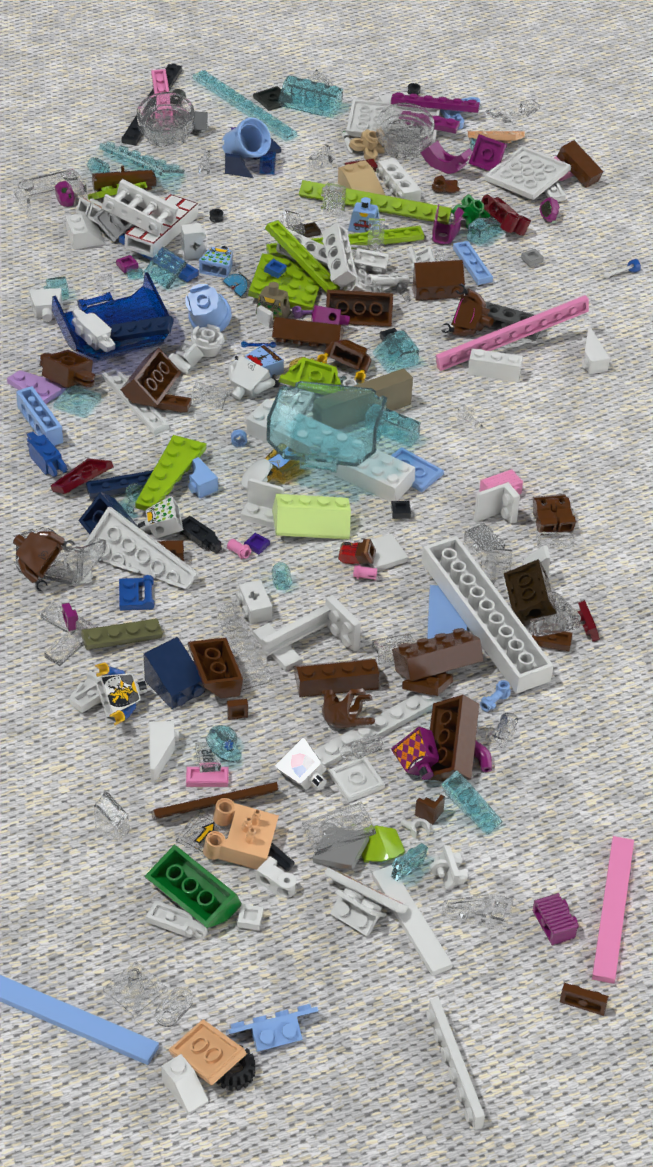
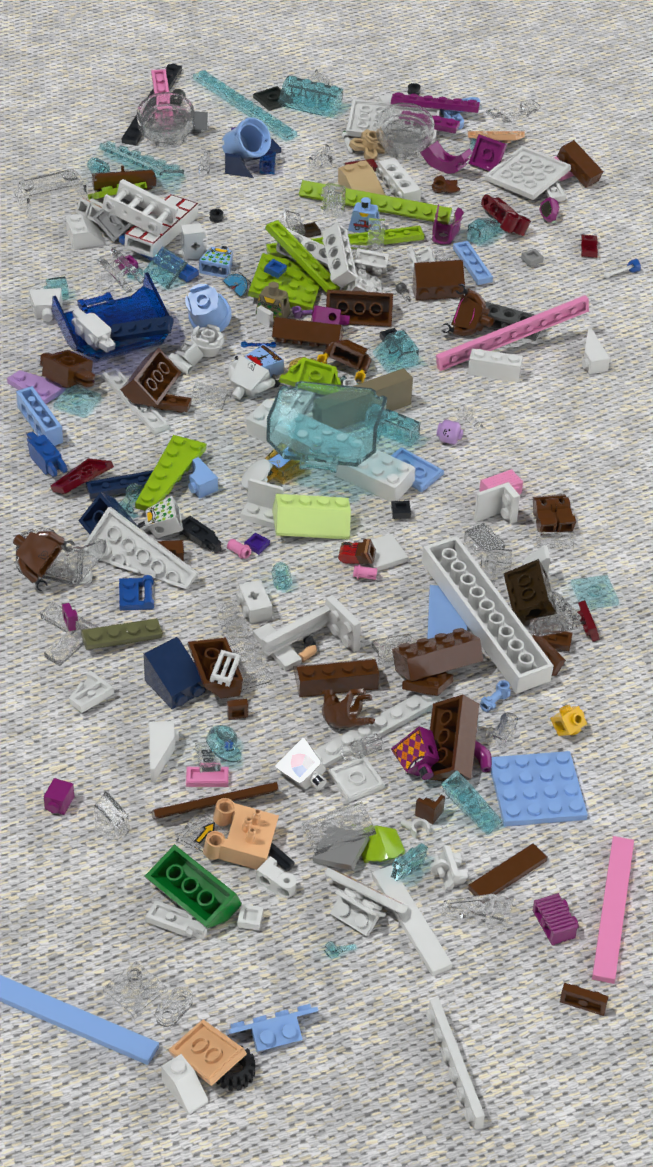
magenta rock [55,181,75,207] -> none
torso [95,662,147,726] -> none
light blue bush [231,429,247,447] -> none
white pin [365,273,409,286] -> none
green plant [451,194,490,233] -> none
none -> magenta brick [43,778,75,815]
none -> clear piece [97,249,145,293]
none -> white tile [210,650,241,687]
none -> light nougat arm [298,635,317,662]
none -> clear light blue hand [324,941,357,959]
none -> lavender head [436,420,464,445]
none -> reddish brown tile [468,843,548,903]
none -> light blue plate [491,751,588,827]
none -> reddish brown plate [535,636,566,676]
none -> yellow brick [550,705,587,736]
none -> clear light blue tile [570,575,619,609]
none -> dark red slope [581,234,598,258]

